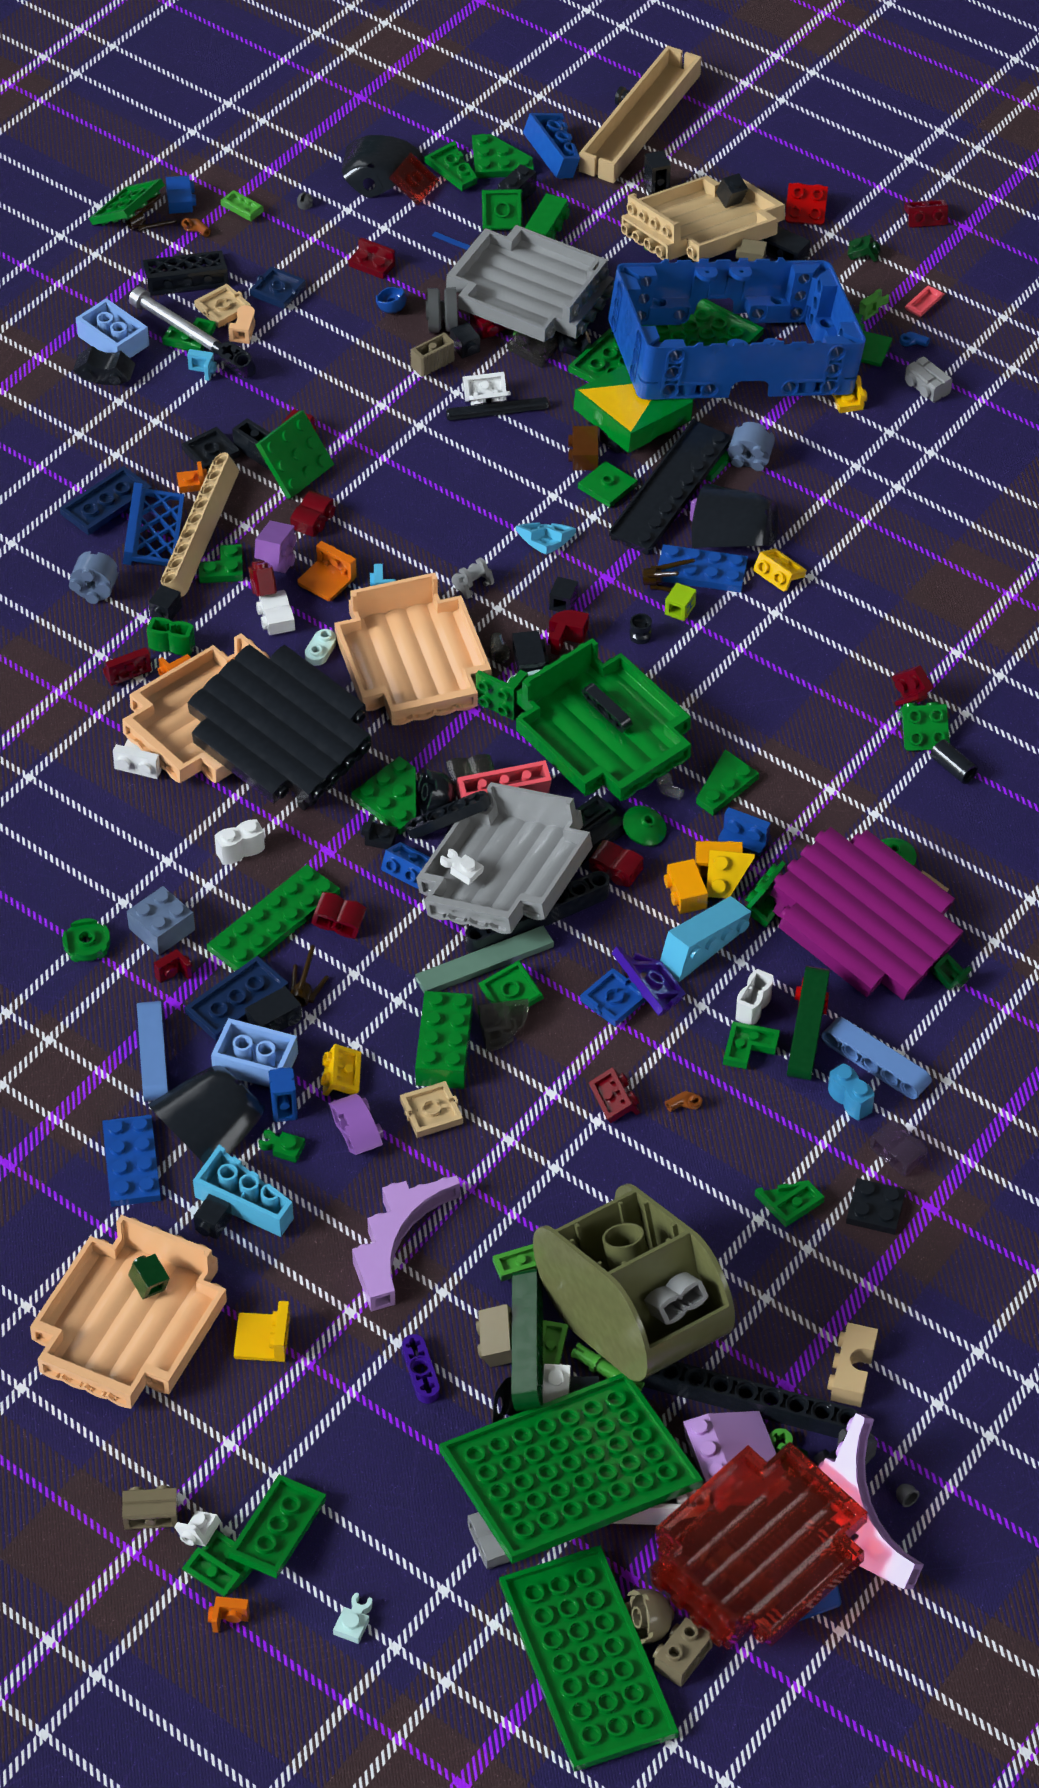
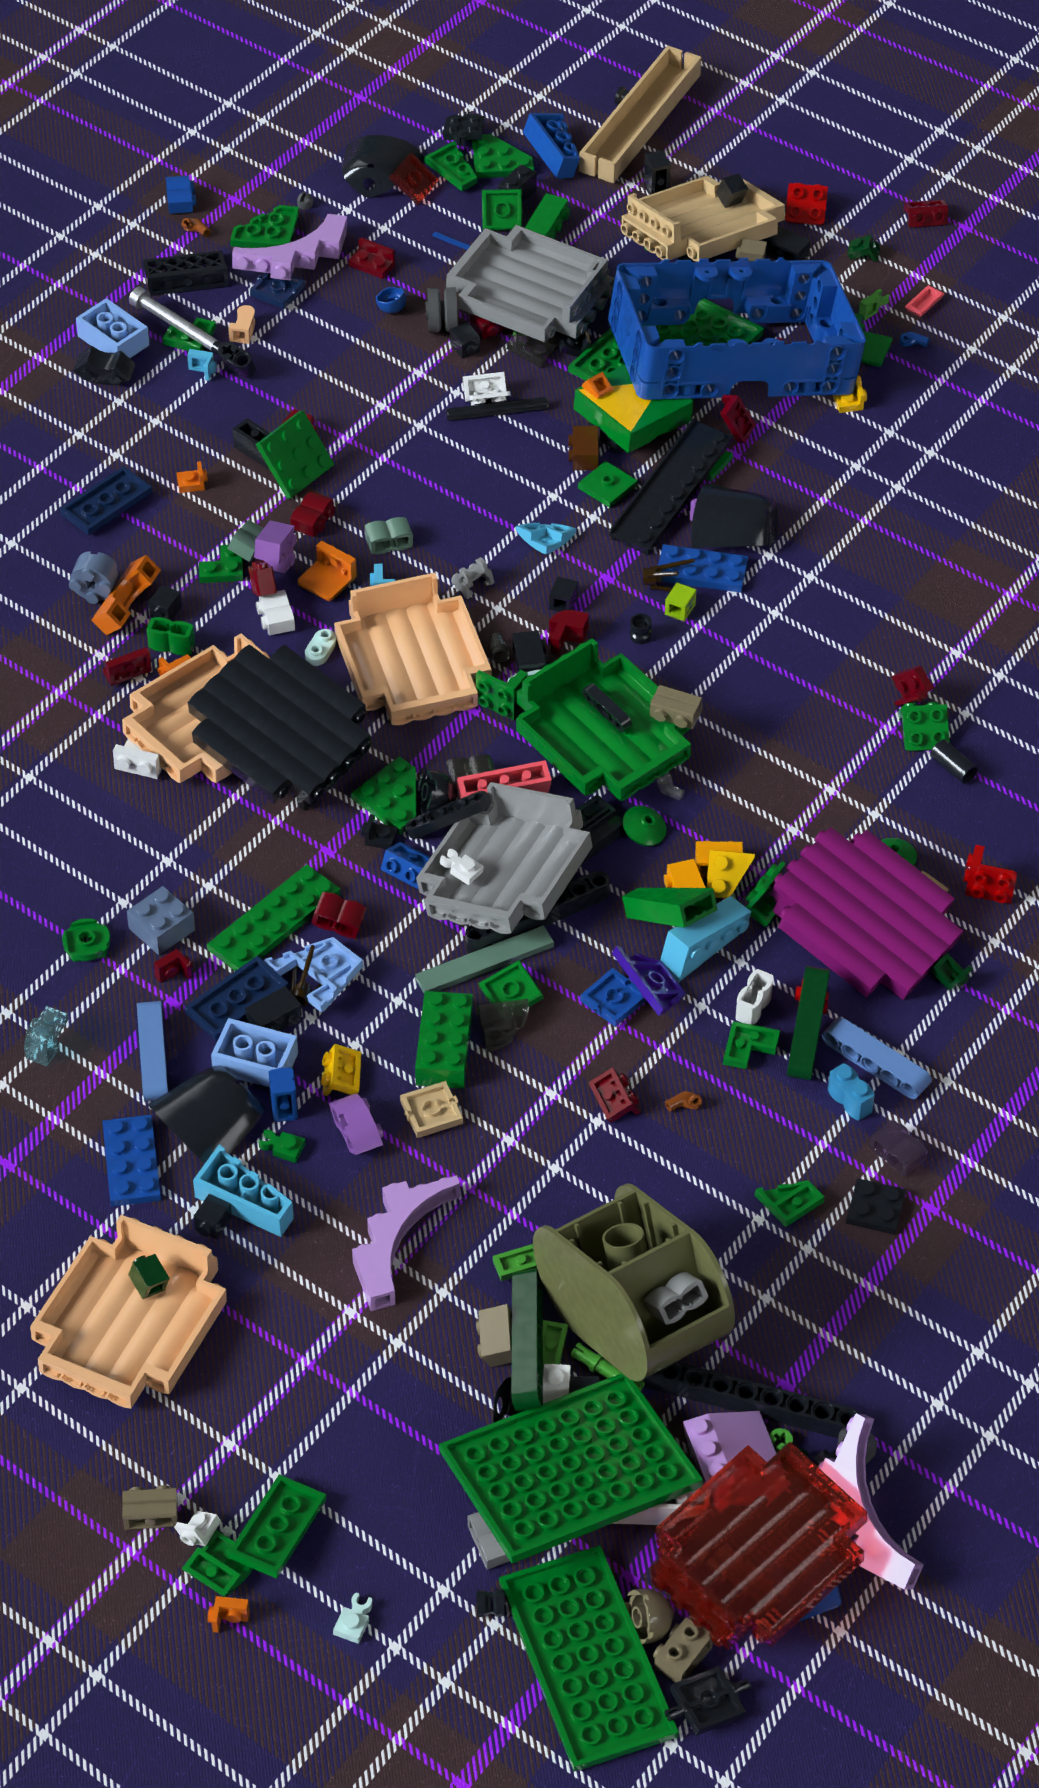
green plate [89,178,165,225] -> none
blue fence [123,482,185,566] -> none
dark brown plant [126,194,177,232] -> none
tan beam [160,452,239,597] -> none
black plate [182,427,240,472] -> none
tan plate [194,284,251,328] -> none
white brick [215,819,265,865] -> none
bright green plate [221,190,264,221] -> none
yellow bracket [234,1301,290,1362] -> none
dark purple beam [402,1334,440,1404] -> none
dark tan brick [410,332,454,377] -> none
dark red brick [589,840,644,887] -> none
green wing [696,749,759,816] -> none
blue bracket [718,807,771,856] -> none
sand blue brick [728,422,775,471] -> none
yellow bracket [753,548,807,592] -> none
tan arch [827,1323,878,1407] -> none
dark grey hinge [896,1483,919,1507] -> none
light grey brick [905,356,953,403] -> none
none -> clear light blue brick [24,1006,69,1066]
none -> orange arch [91,555,161,635]
none -> sand green brick [227,520,264,562]
none -> green plate [230,205,299,248]
none -> lavender arch [232,214,347,280]
none -> light blue wing [263,937,363,1013]
none -> sand green brick [365,517,413,554]
none -> black plate [443,111,485,147]
none -> black wheel [476,1589,504,1618]
none -> orange slope [582,372,614,398]
none -> green slope [622,888,718,928]
none -> dark tan brick [650,685,703,729]
none -> black plate [664,1666,751,1736]
none -> dark red bracket [720,395,756,443]
none -> red bracket [963,845,1017,904]

